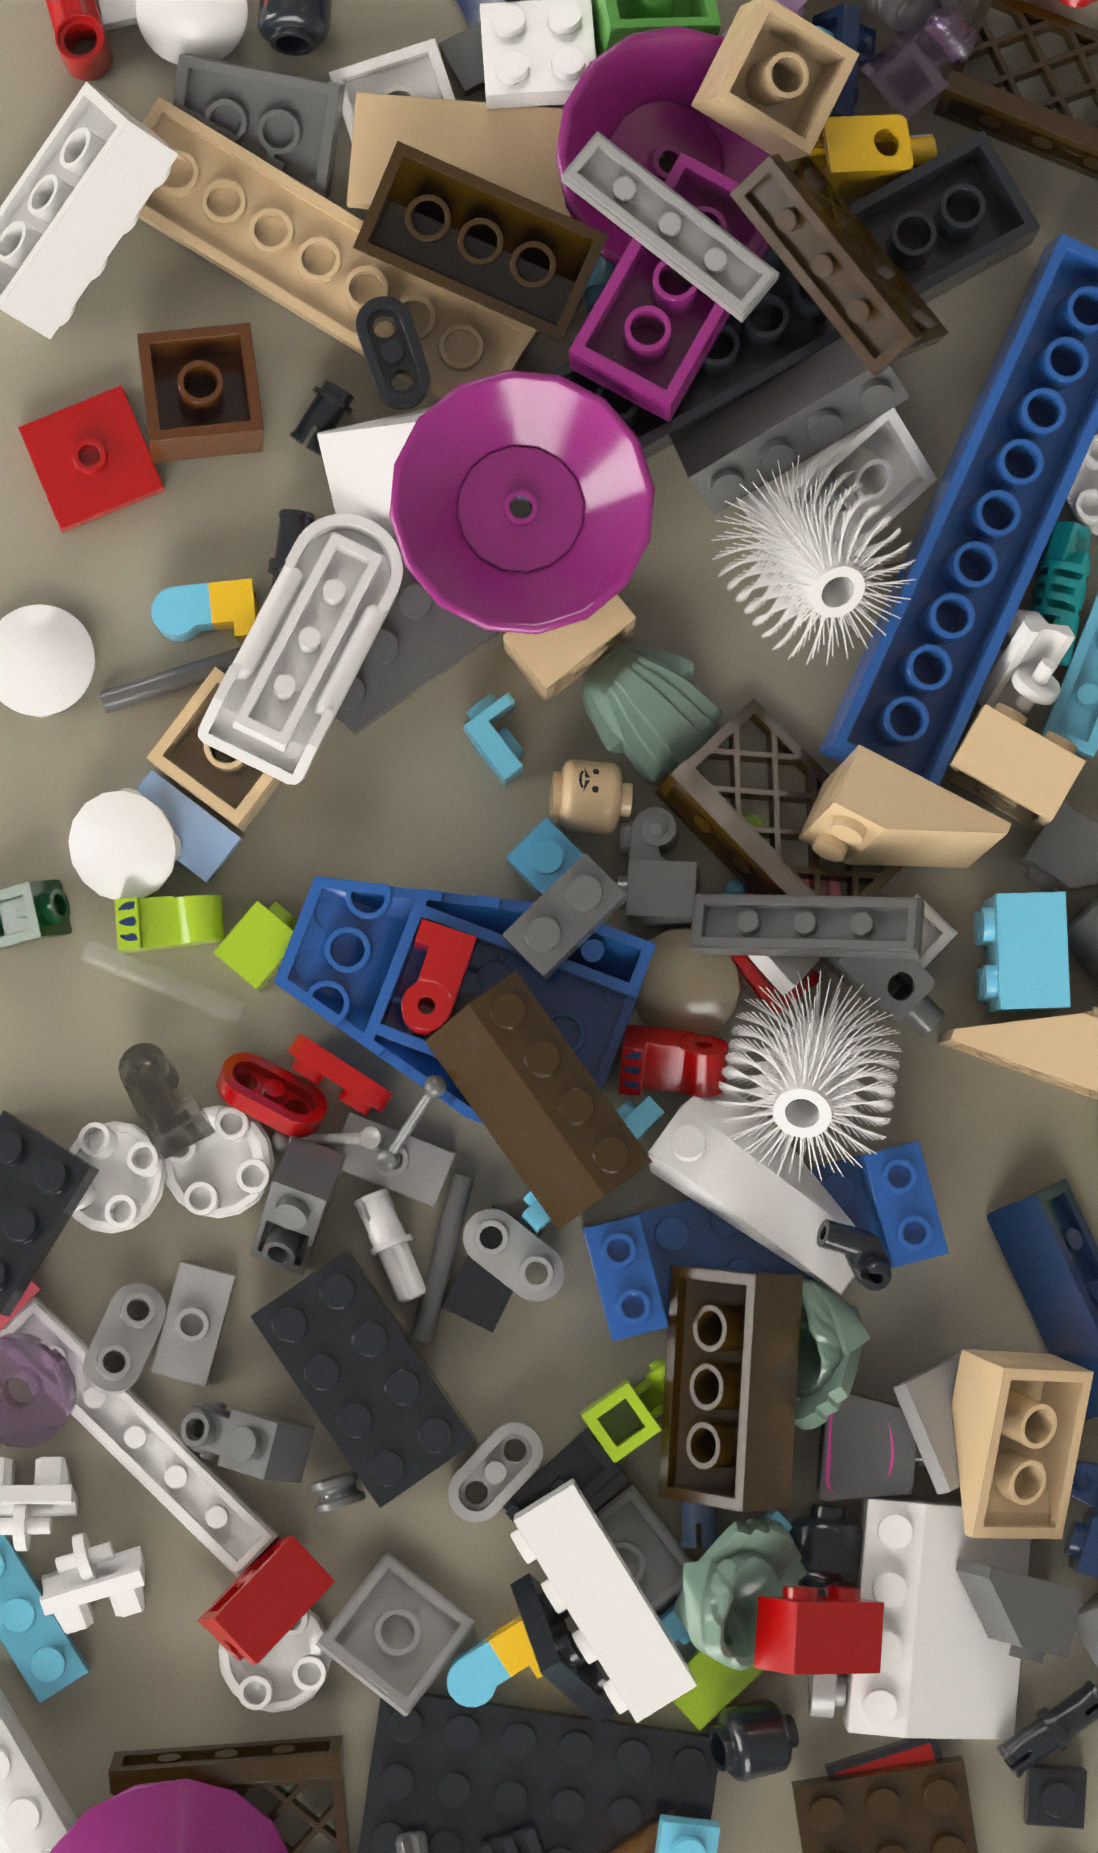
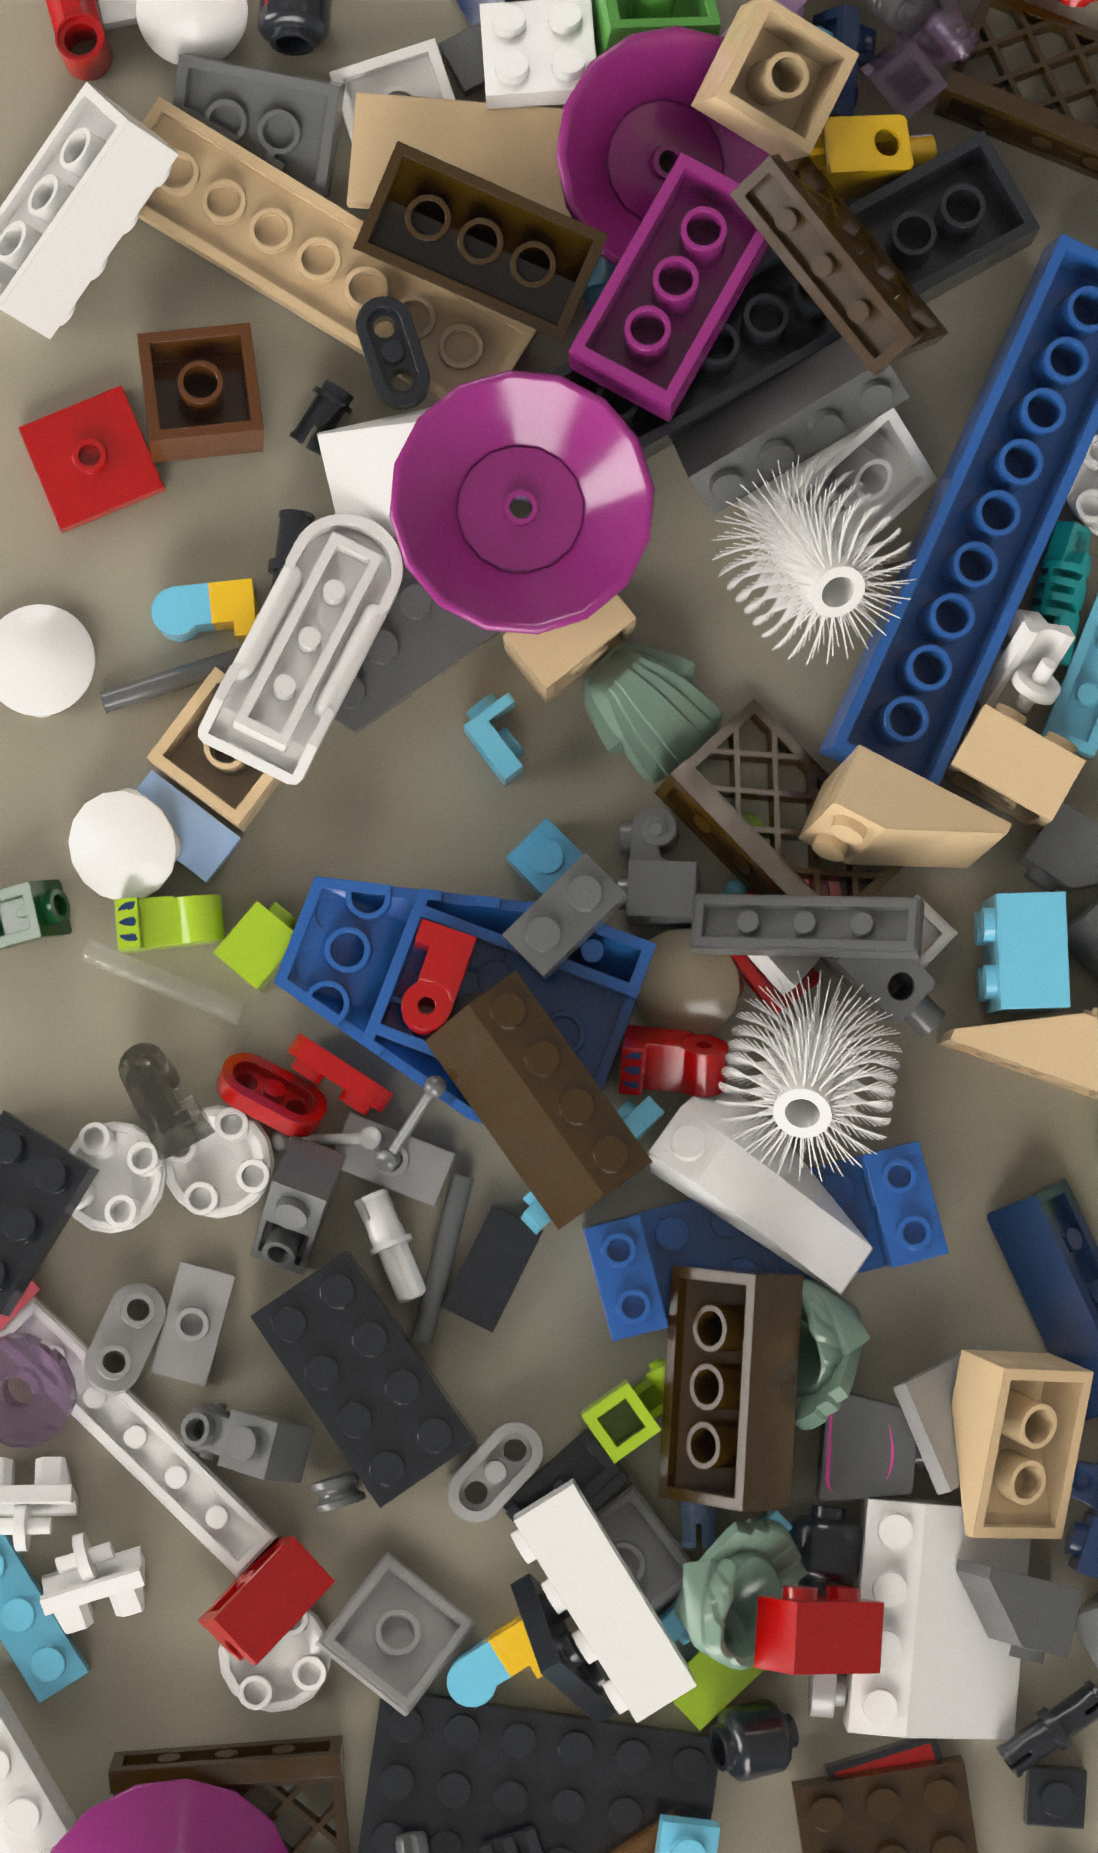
light grey plate [463,1208,565,1302] -> none
tan head [549,759,633,835] -> none
light grey tile [561,131,779,323] -> none
black arm [817,1219,892,1291] -> none

